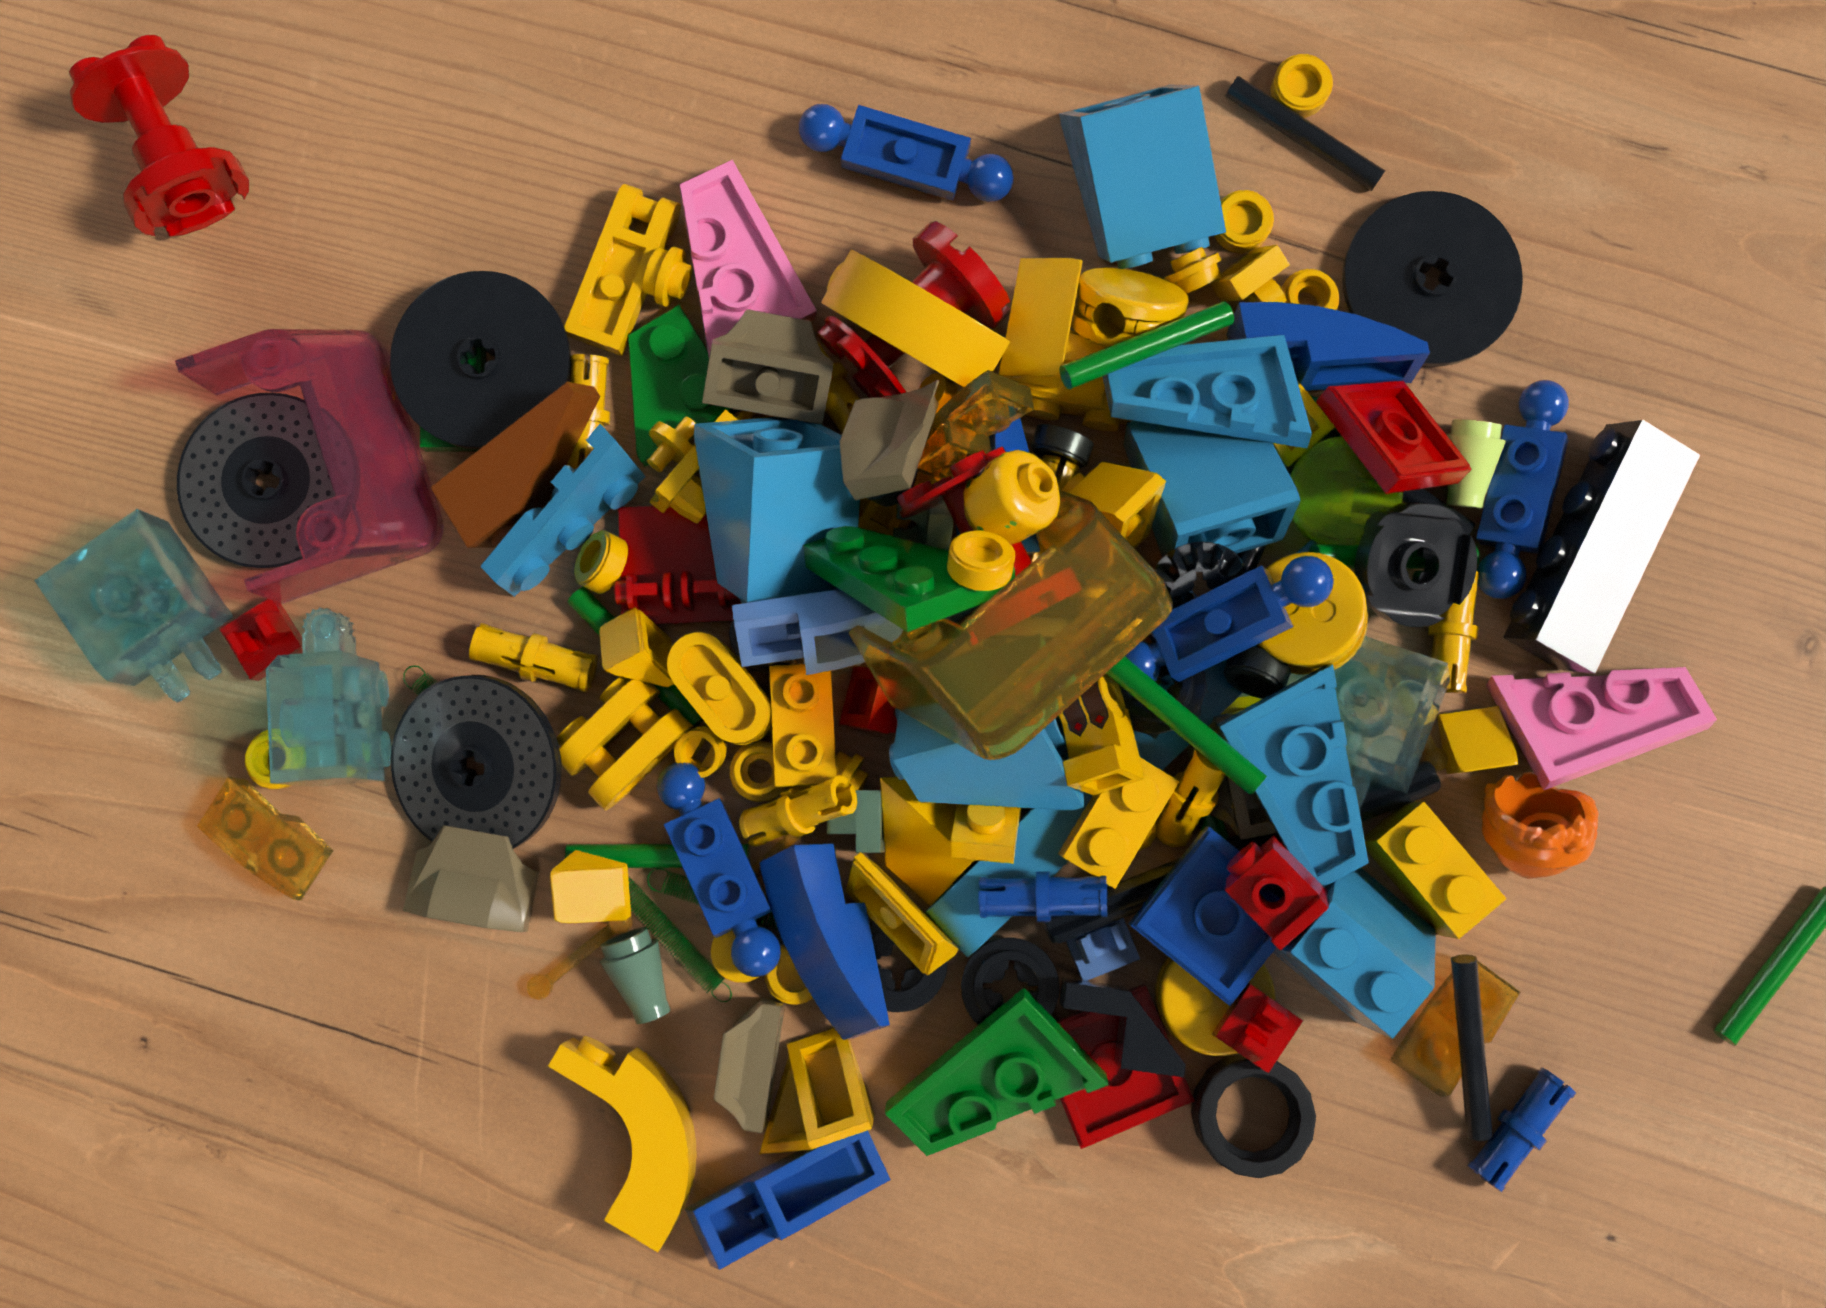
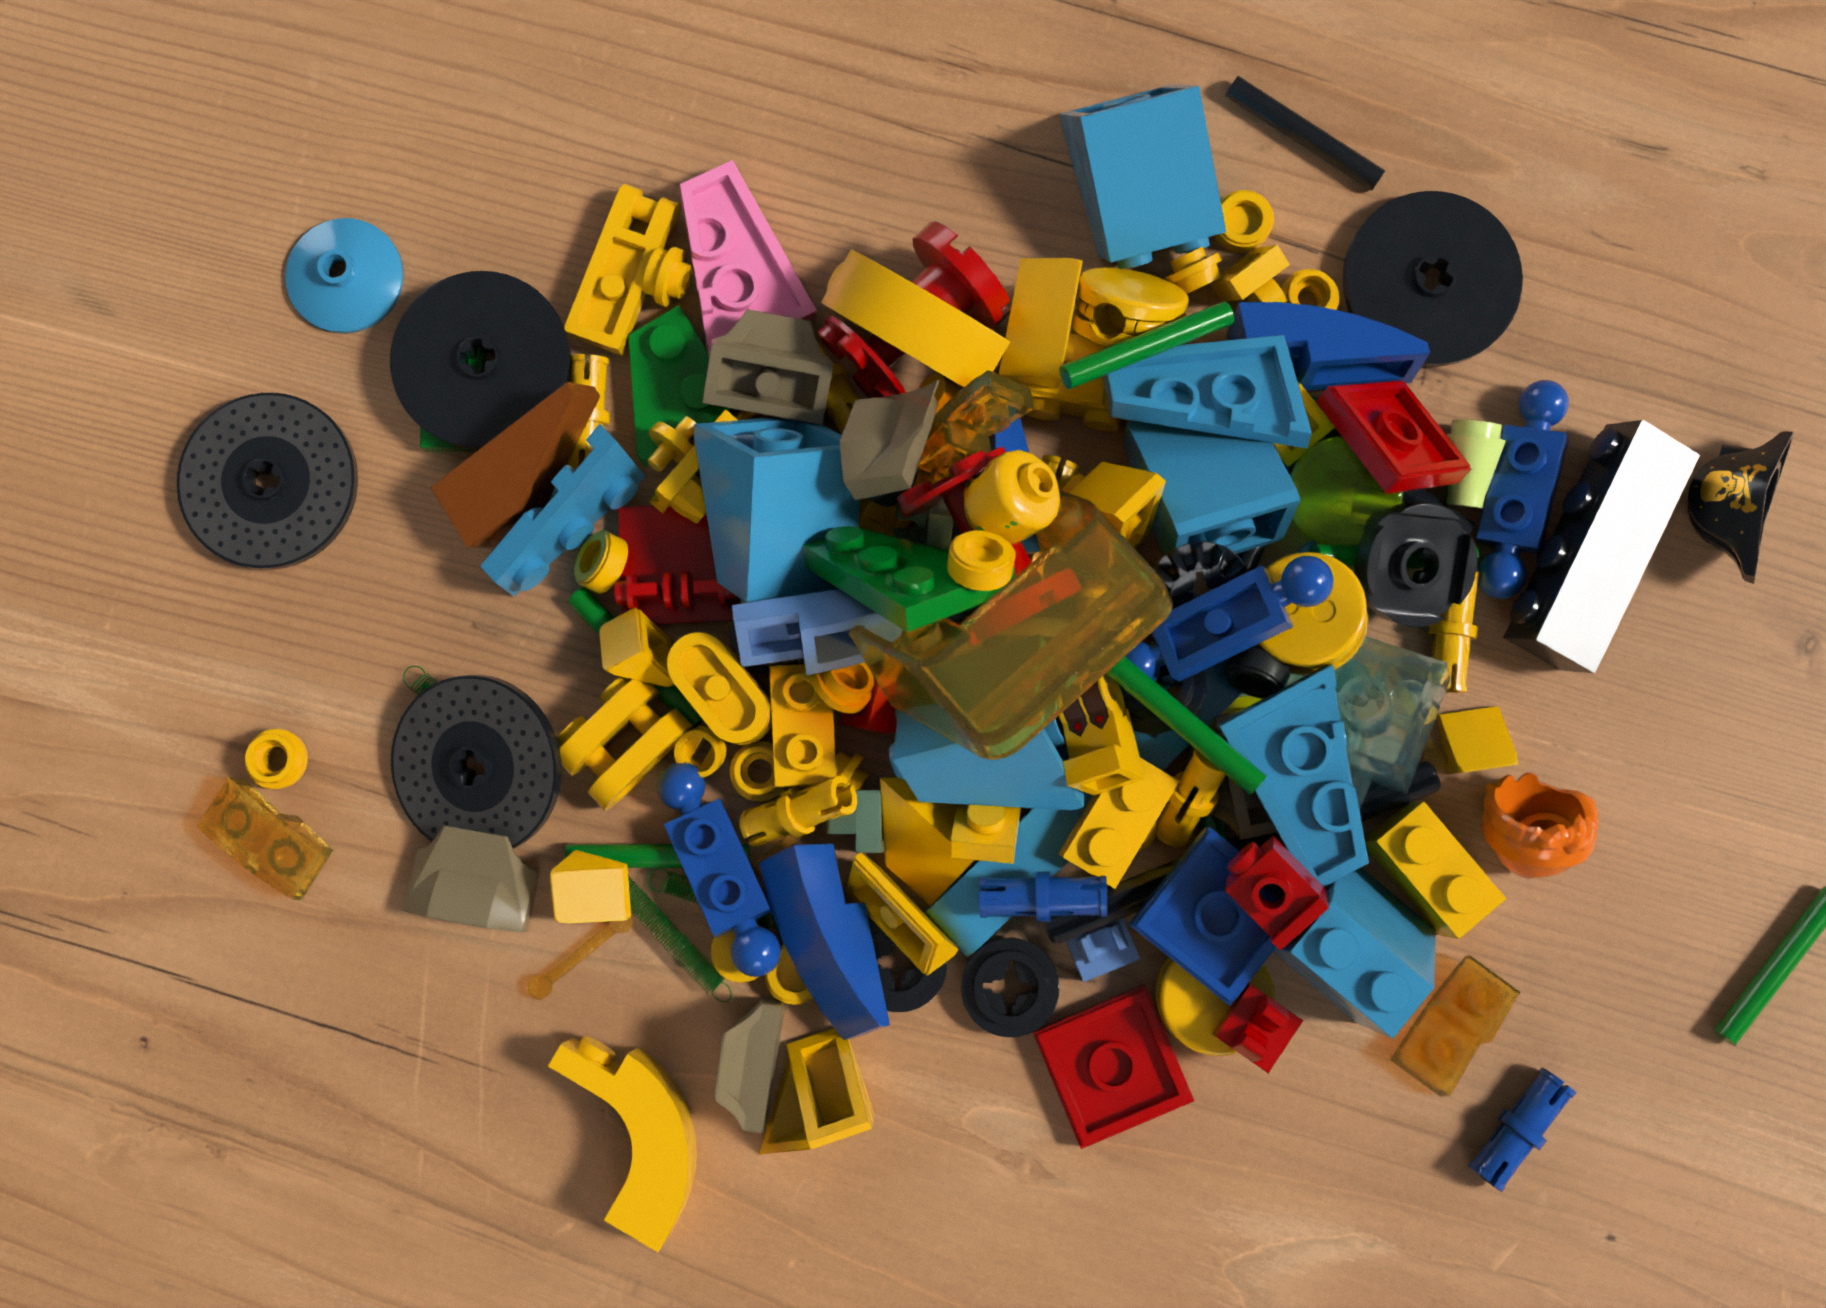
clear light blue hinge [34,509,234,703] -> none
red piece [69,35,249,237] -> none
clear pink windscreen [175,329,444,604] -> none
red tile [219,597,309,681] -> none
clear light blue hinge [266,607,392,787] -> none
yellow pin [469,623,598,693] -> none
sand green cone [600,927,671,1024] -> none
blue slope [685,1130,891,1270] -> none
blue plate [799,104,1014,202] -> none
green wing [885,988,1108,1156] -> none
pearl dark grey tile [1030,424,1094,468] -> none
black slope [1059,978,1186,1077] -> none
black tyre [1191,1054,1316,1178] -> none
yellow tile [1270,54,1333,118] -> none
black bar [1451,954,1493,1141] -> none
bright pink wing [1486,667,1717,790] -> none
none -> dark azure dish [285,218,404,334]
none -> yellow plate [813,663,874,713]
none -> black hat [1688,431,1793,584]

